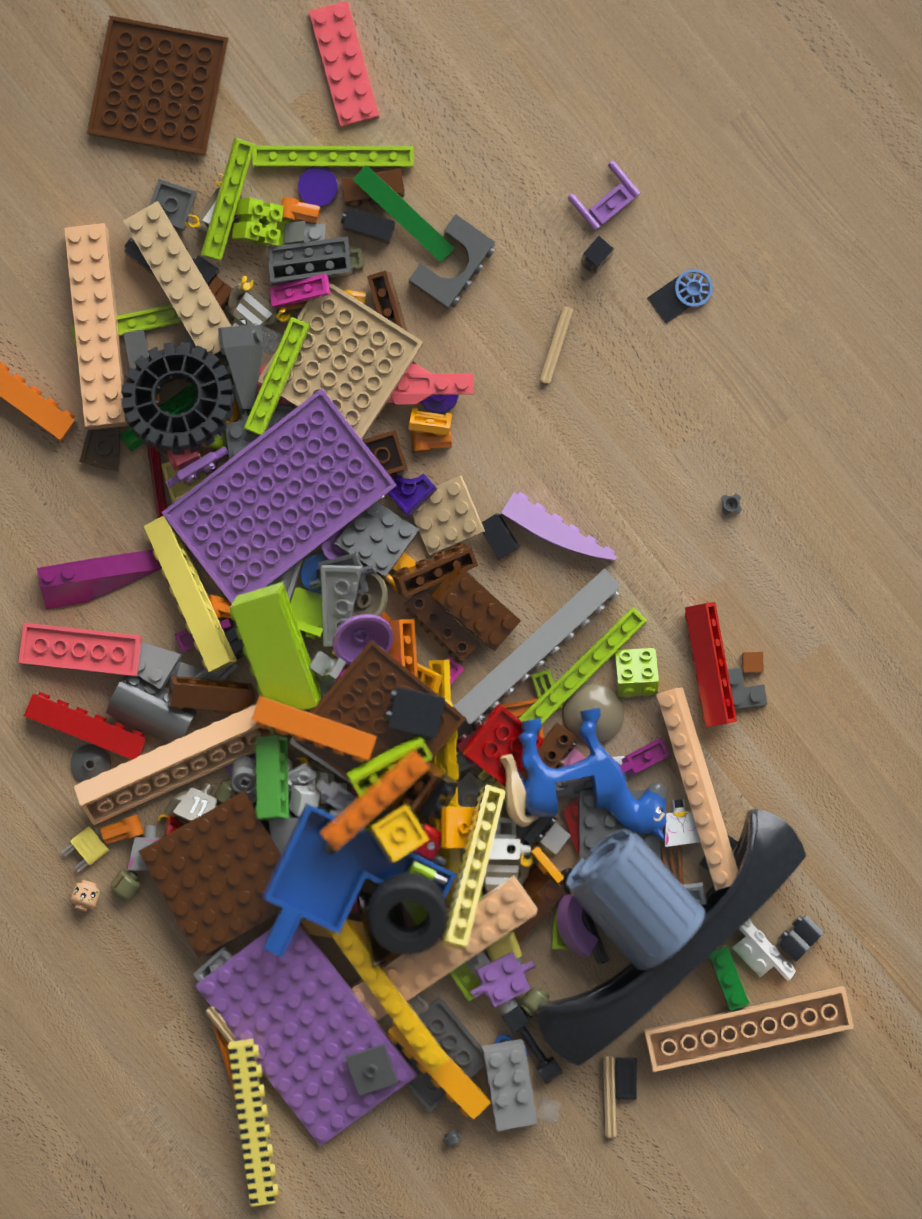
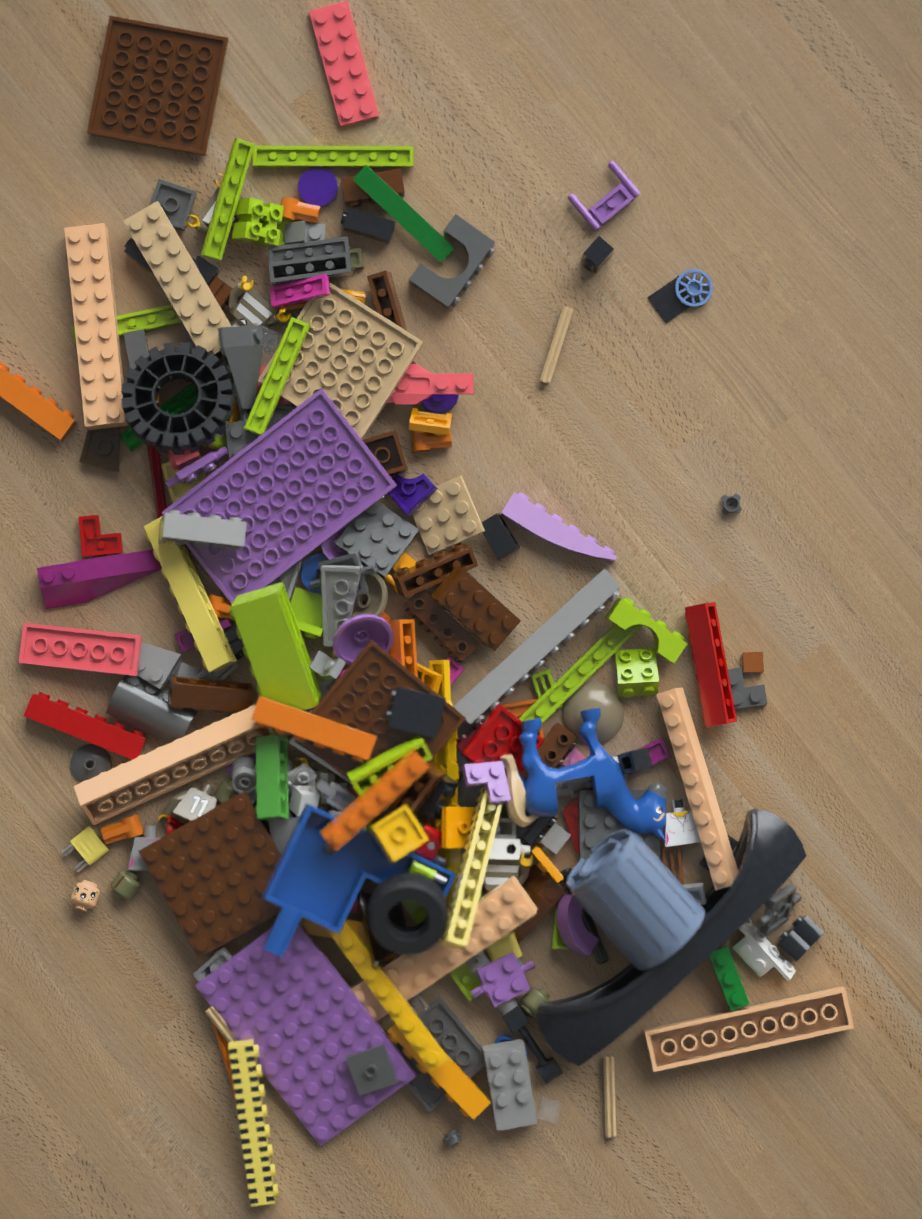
black tile [616,1057,637,1099] -> none
none -> red plate [78,515,123,557]
none -> light grey wedge [158,510,247,550]
none -> plate [462,761,511,804]
none -> lime arch [604,597,688,664]
none -> black brick [617,748,653,775]
none -> dark grey plate [756,884,802,936]

